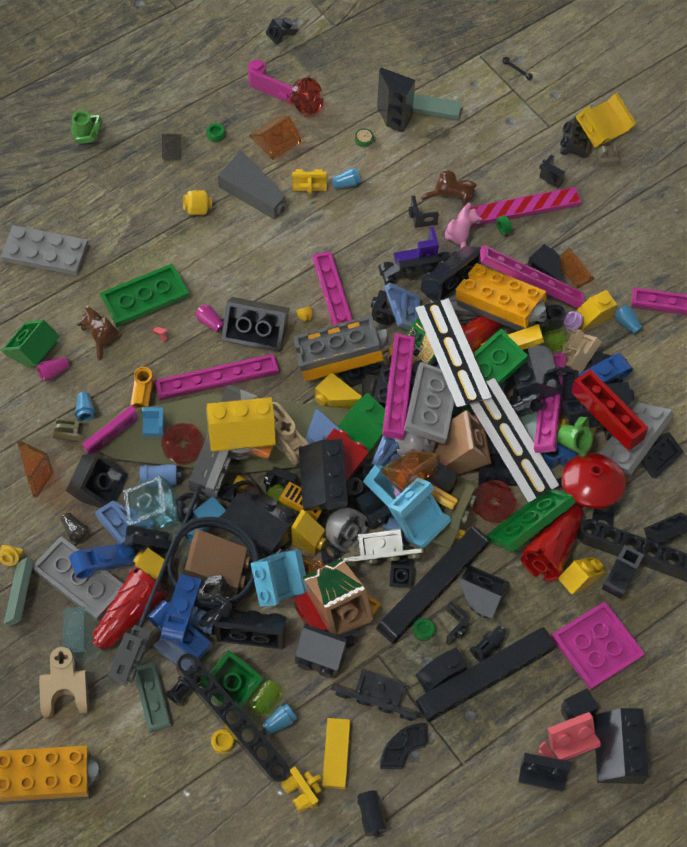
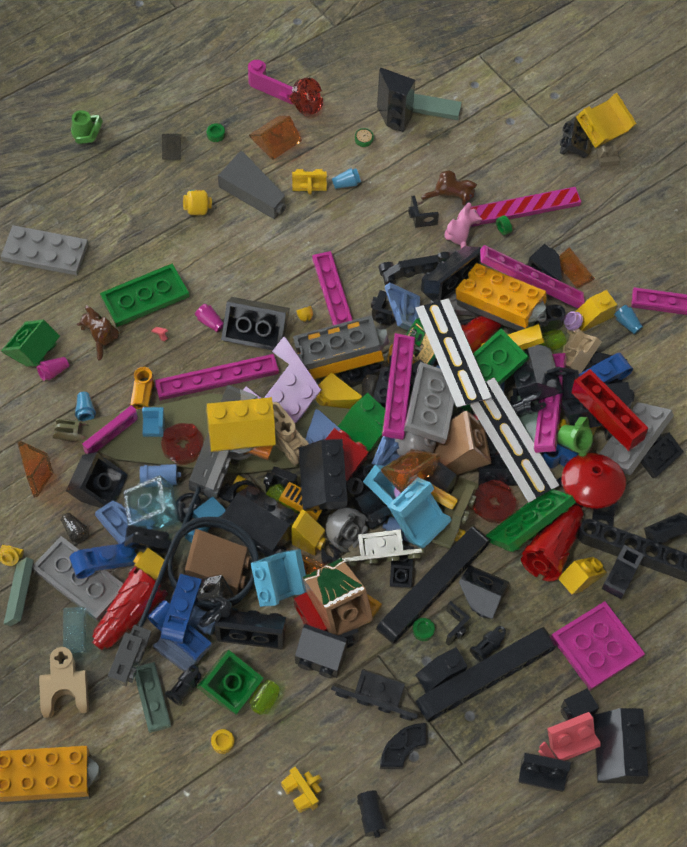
black beam [176,653,290,783] -> none
dark azure cone [262,704,297,735] -> none
black bracket [266,17,298,44] -> none
yellow tile [322,718,350,789] -> none
dark purple panel [394,227,439,264] -> none
black hinge [502,57,533,80] -> none
black bracket [539,154,565,188] -> none
none -> lavender wing [243,337,322,423]

